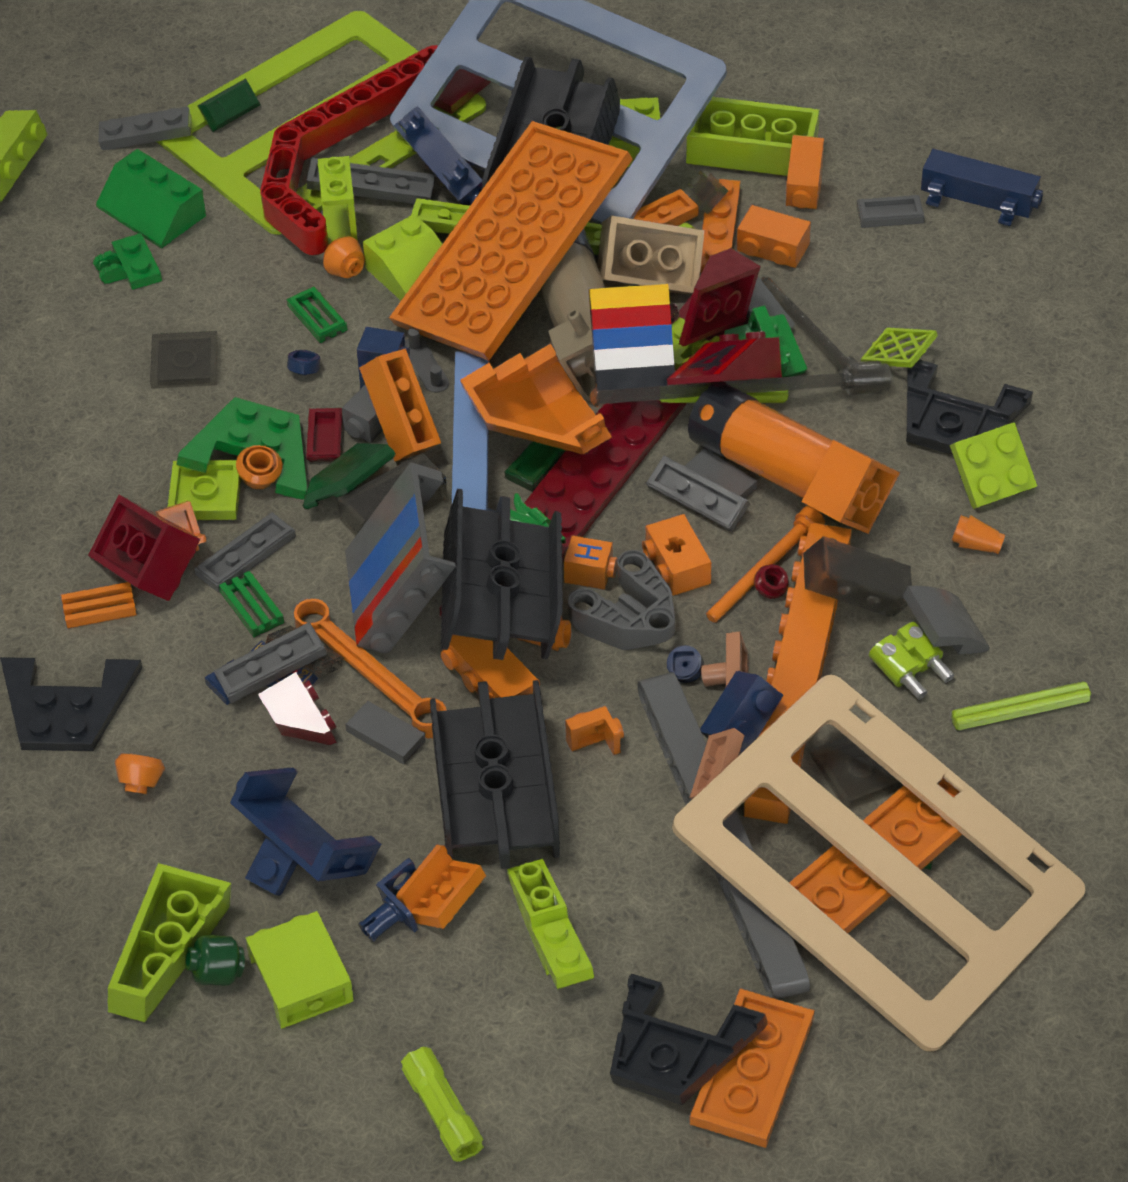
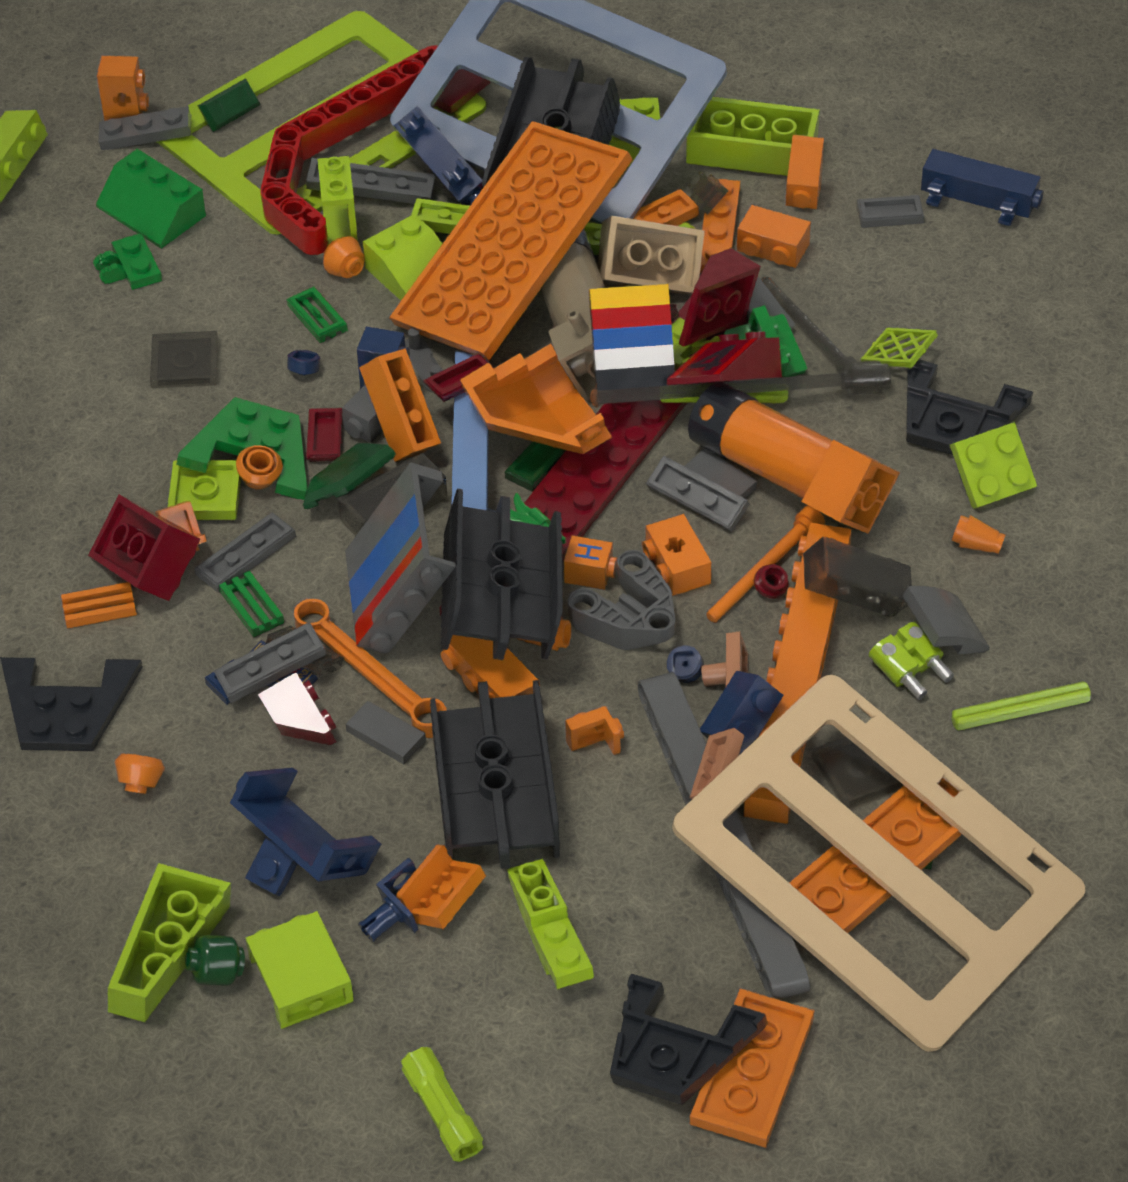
none -> orange brick [97,56,149,121]
none -> dark red tile [423,354,494,402]

